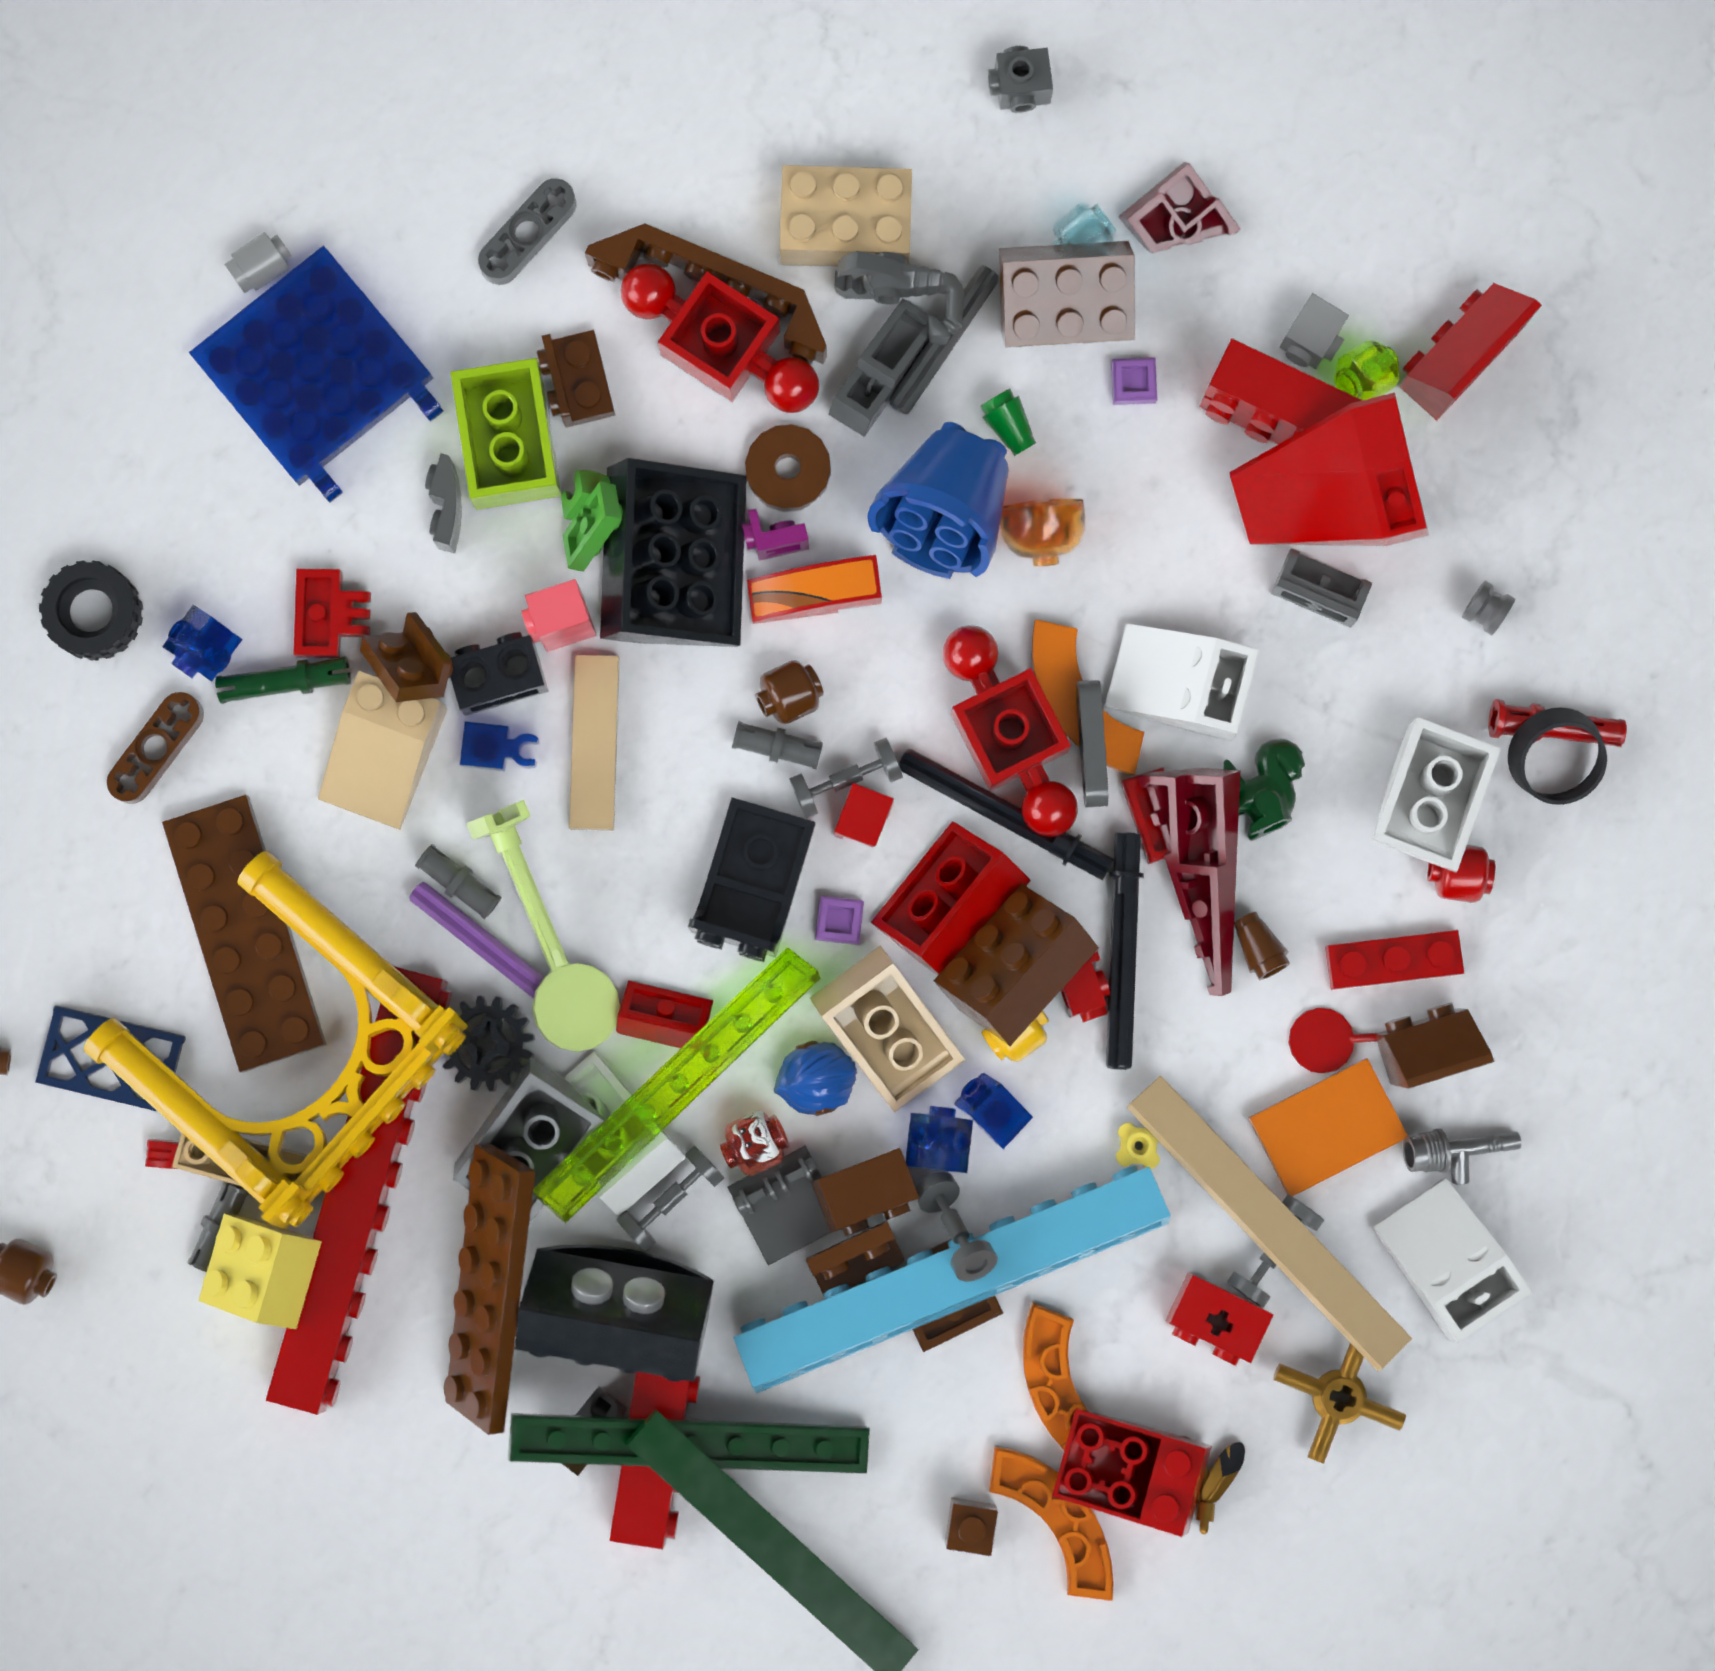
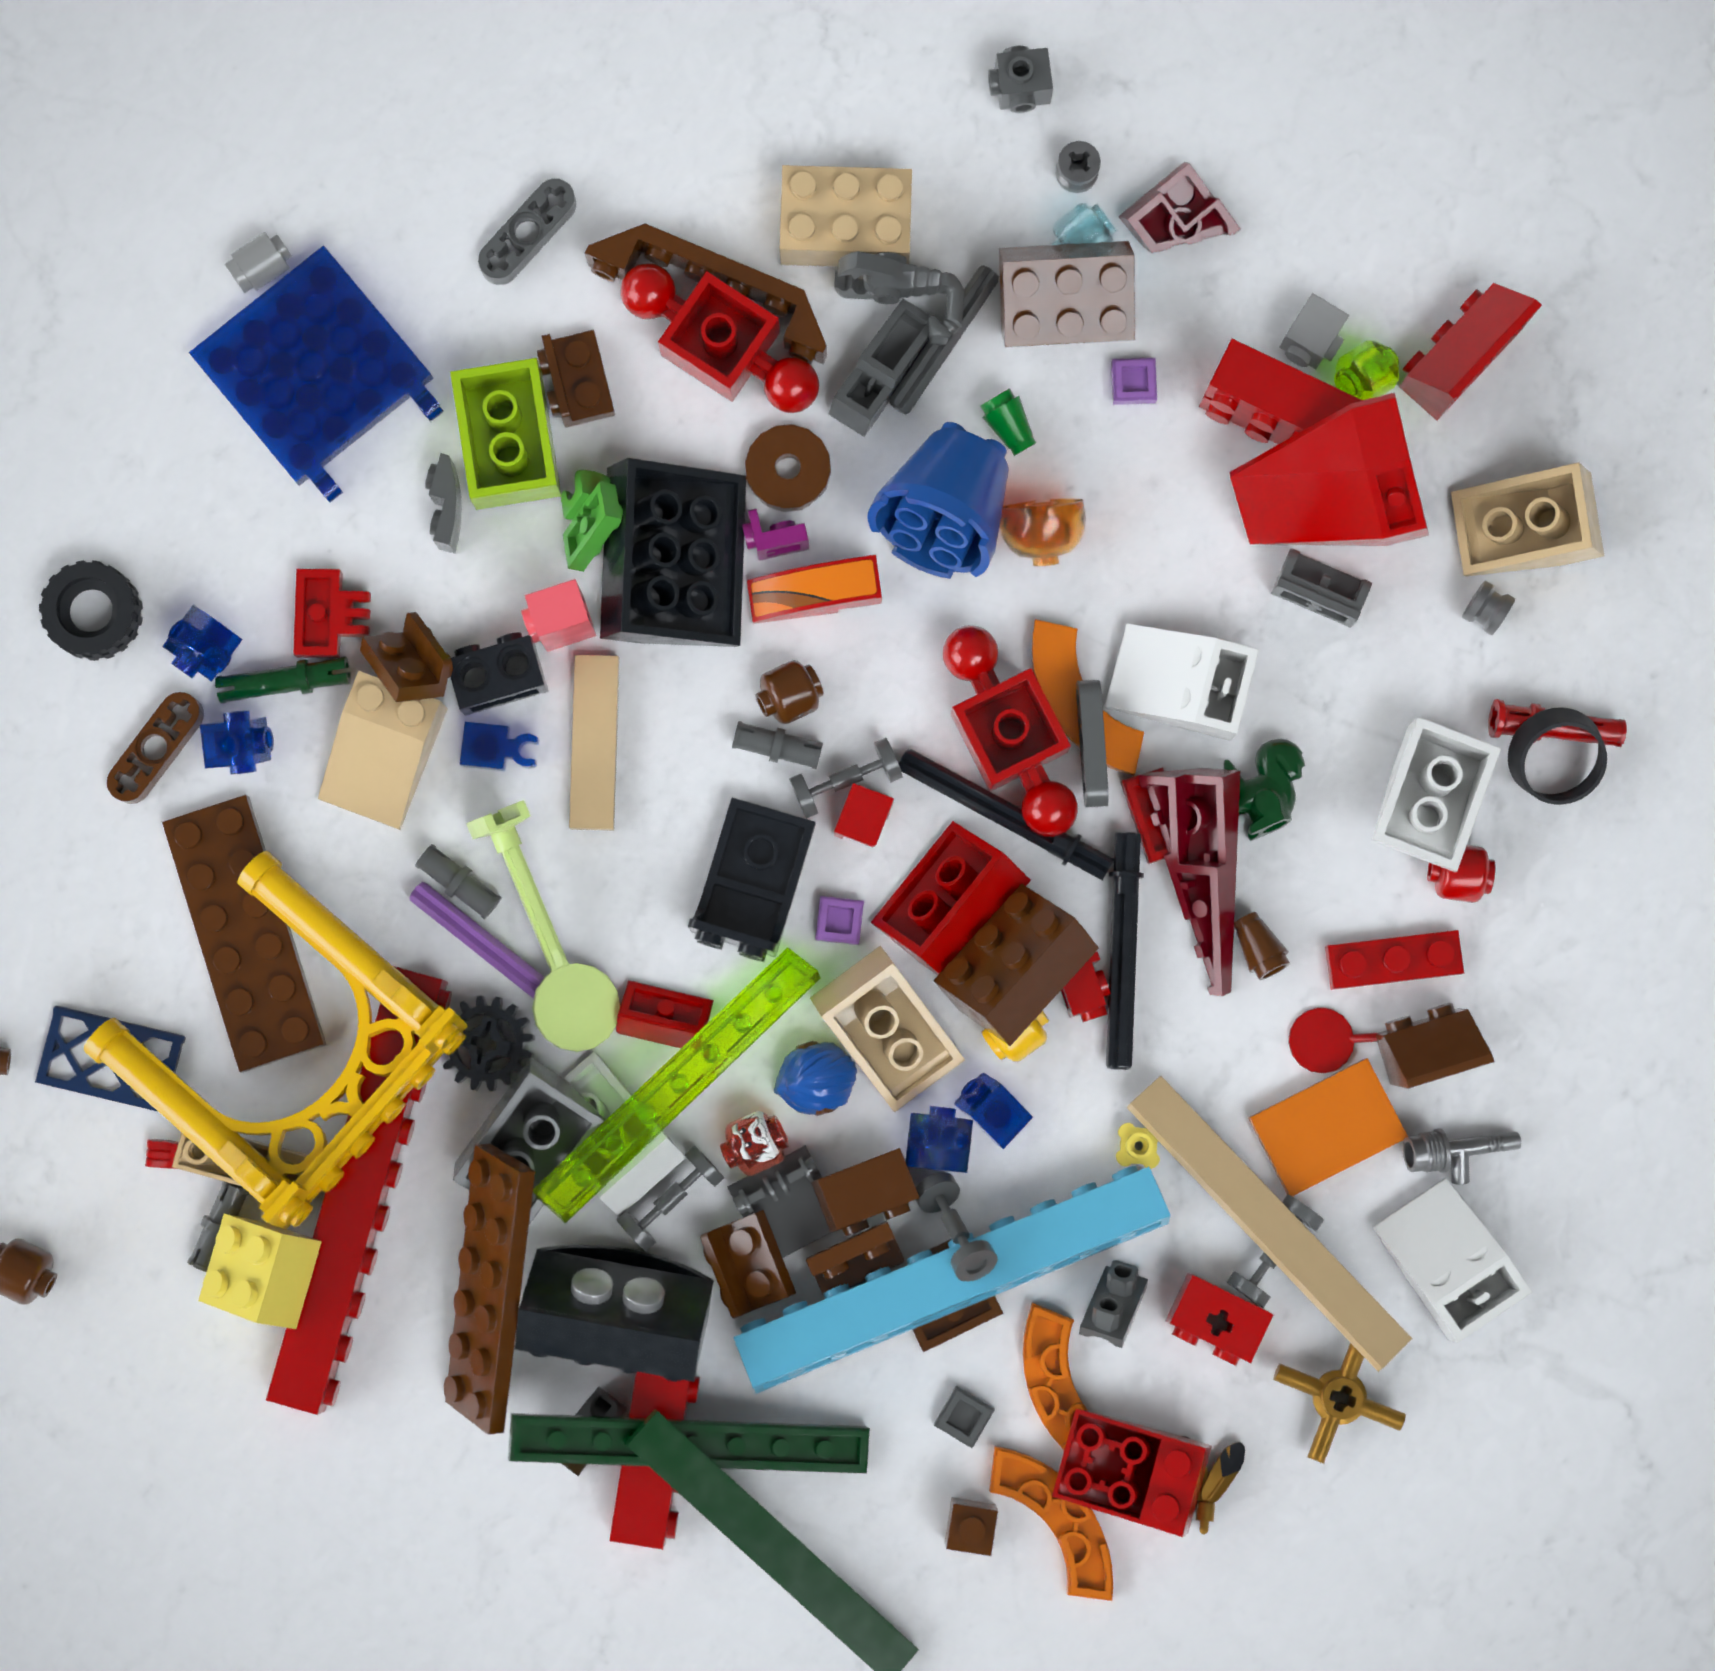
none -> clear blue brick [200,710,274,774]
none -> reddish brown bracket [700,1209,796,1319]
none -> dark grey tile [933,1386,995,1448]
none -> flat silver wheel [1056,141,1101,193]
none -> dark grey hips [1079,1260,1148,1348]
none -> tan slope [1451,462,1605,577]

